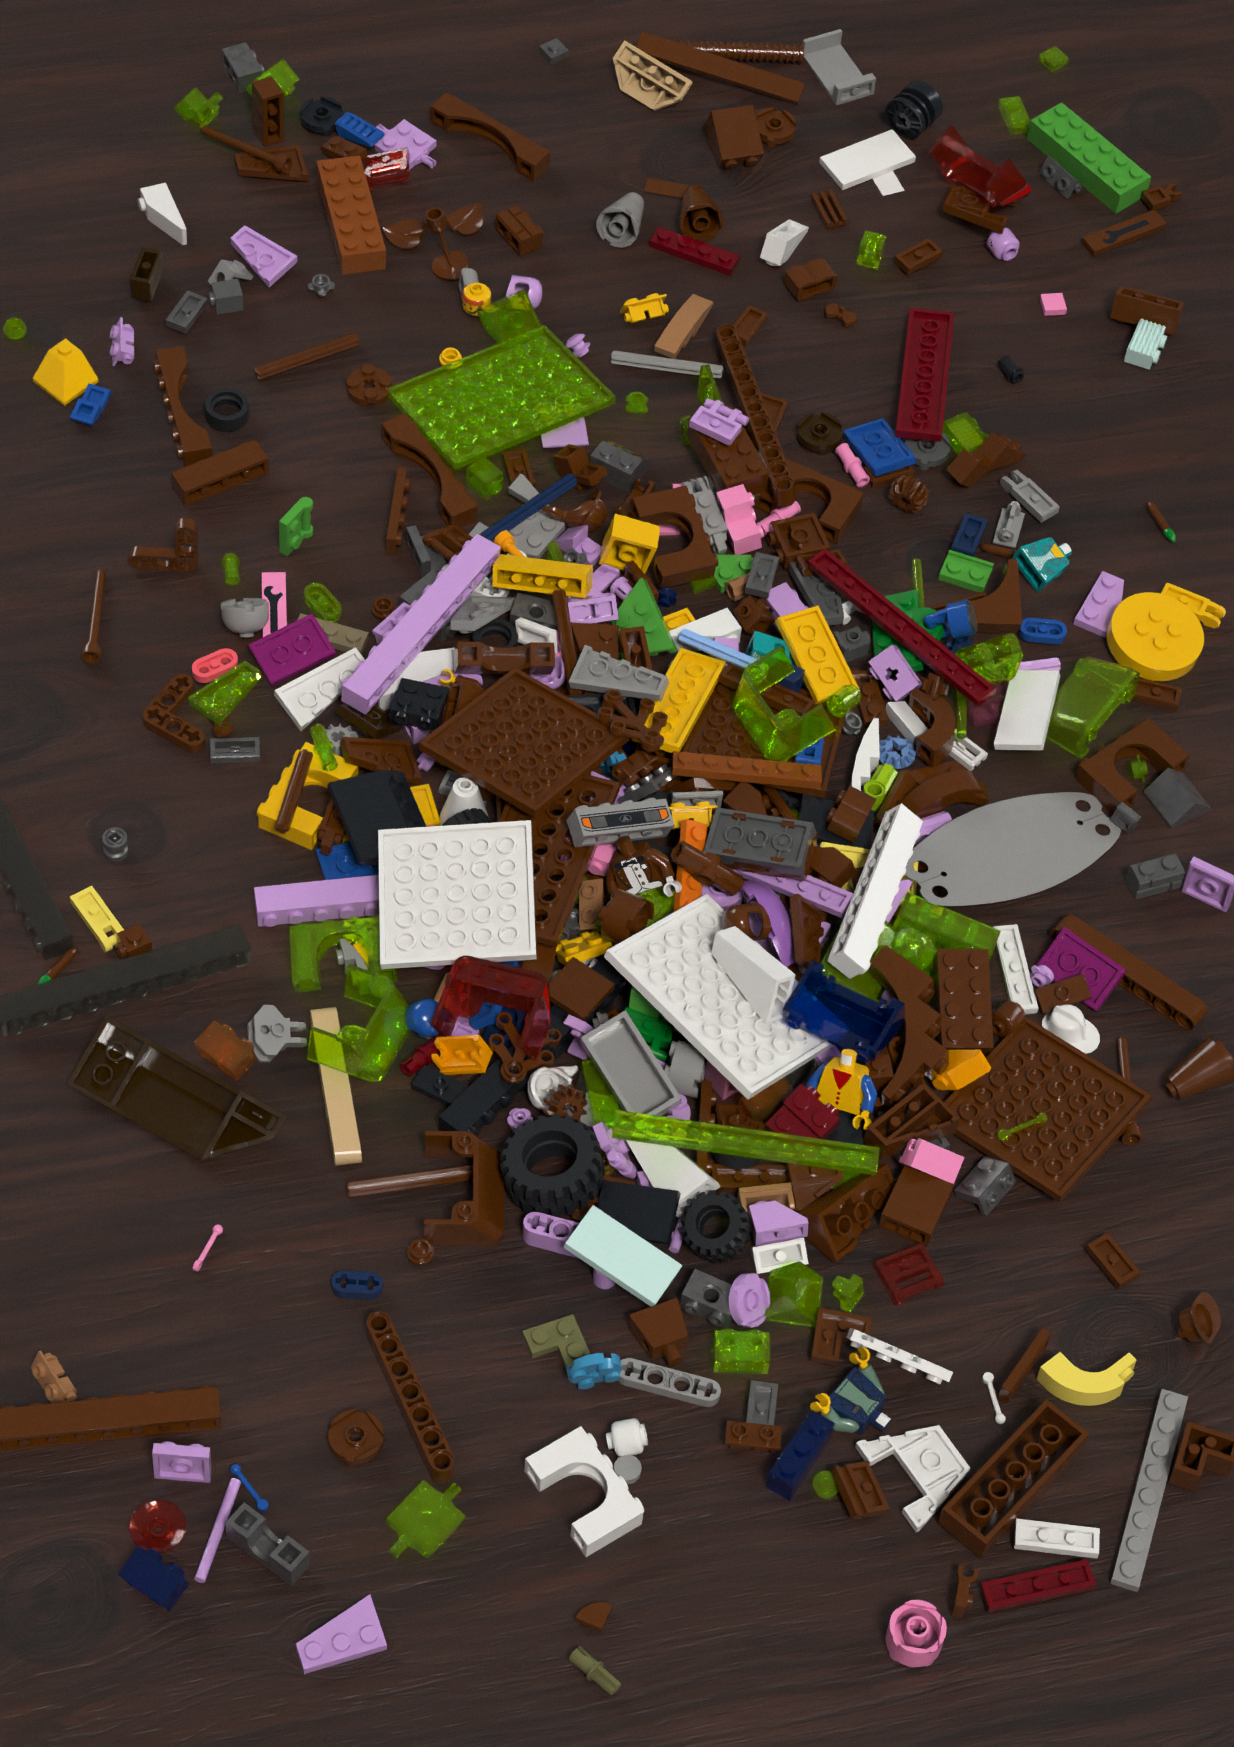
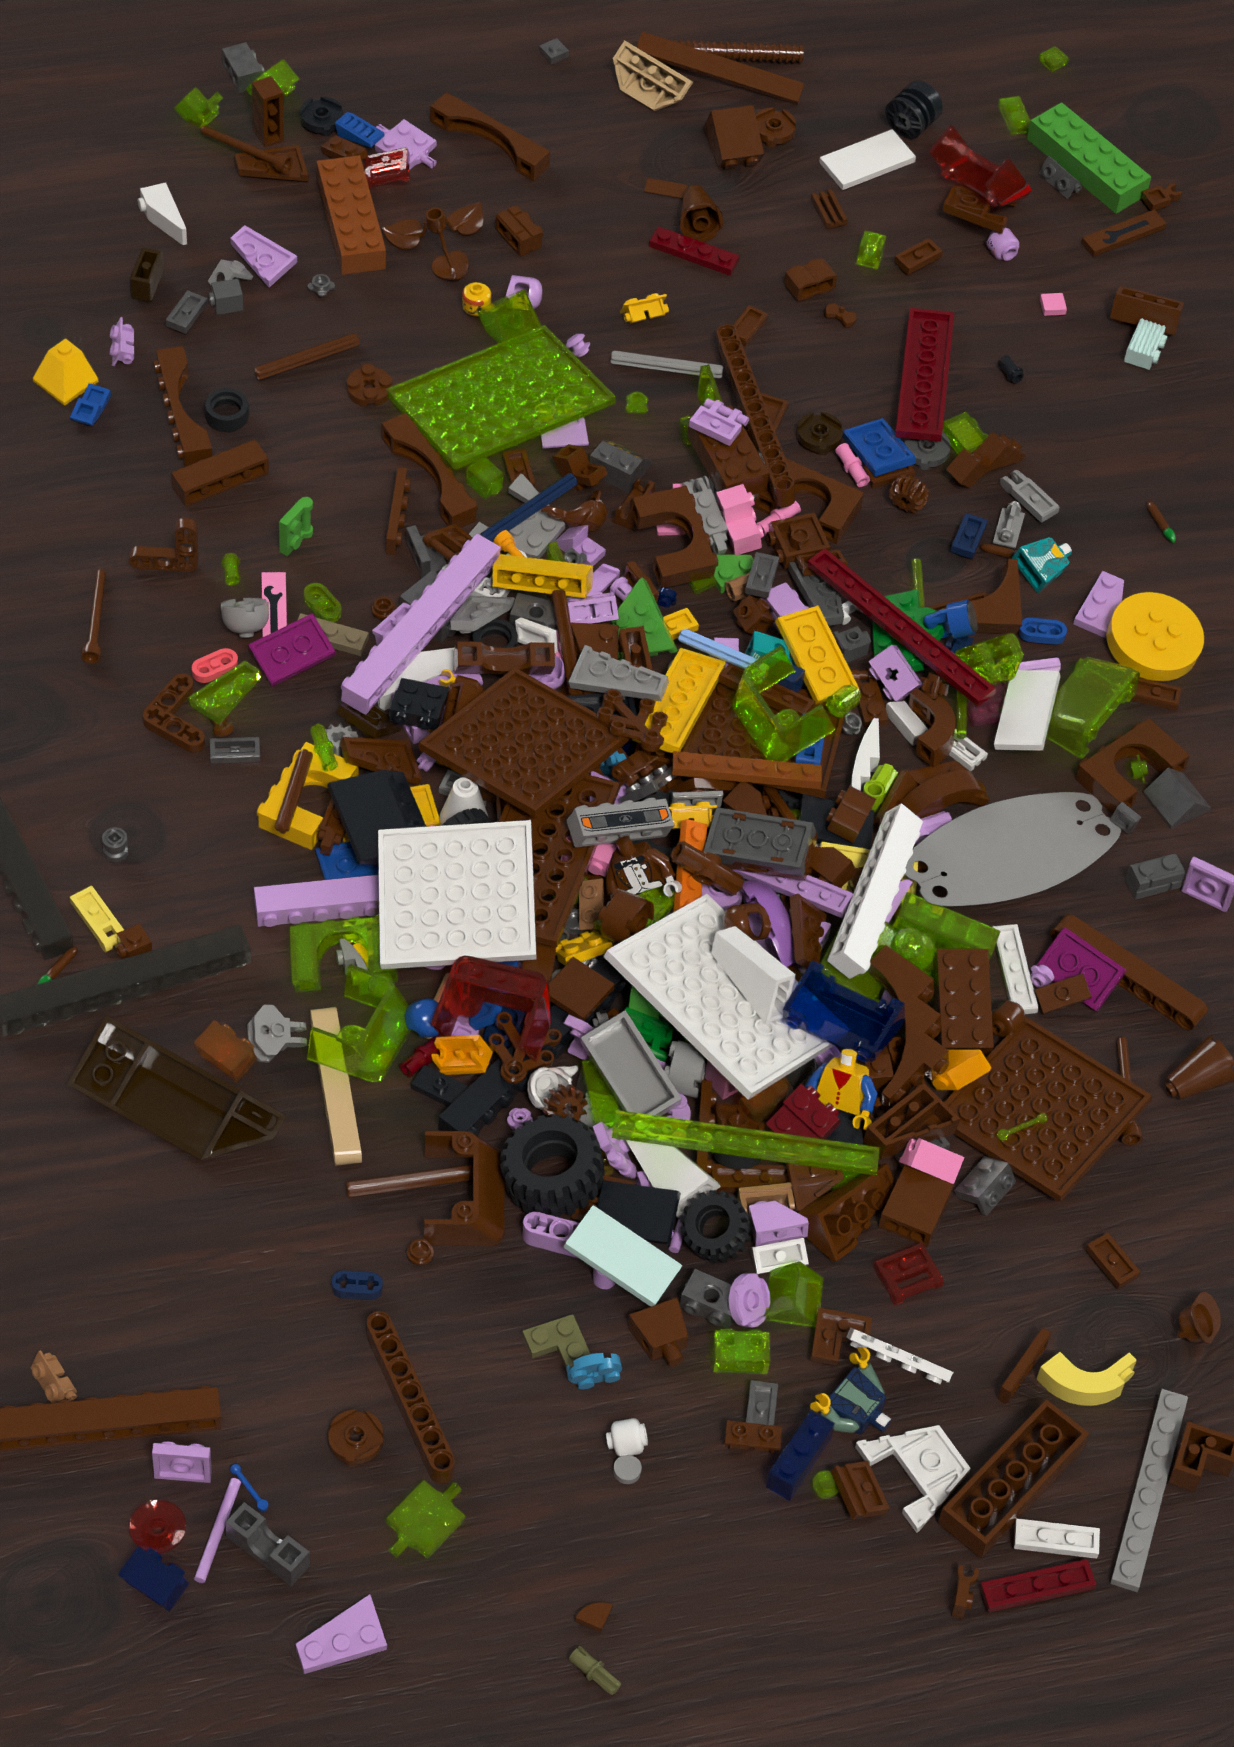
clear neon green plate [3,318,27,339] -> none
bright pink hinge [193,1224,223,1272] -> none
white wing [274,647,365,731] -> none
yellow plate [439,348,462,369] -> none
light grey brick [458,268,479,299] -> none
white arch [524,1426,644,1557] -> none
light grey cone [596,192,644,248] -> none
yellow brick [599,514,660,574] -> none
light grey beam [618,1358,721,1407] -> none
medium nougat slope [654,294,713,359] -> none
white slope [669,608,742,651] -> none
white slope [760,219,809,266] -> none
light grey panel [802,29,876,105] -> none
clear neon green tile [832,1274,864,1313] -> none
white sticker [873,171,905,196] -> none
medium blue gear [879,734,916,769] -> none
bright pink brick [886,1600,947,1667] -> none
bright green plate [938,550,994,593] -> none
white hinge [982,1372,1006,1424] -> none
white piece [1042,1005,1100,1054] -> none
yellow hinge [1161,583,1226,629] -> none

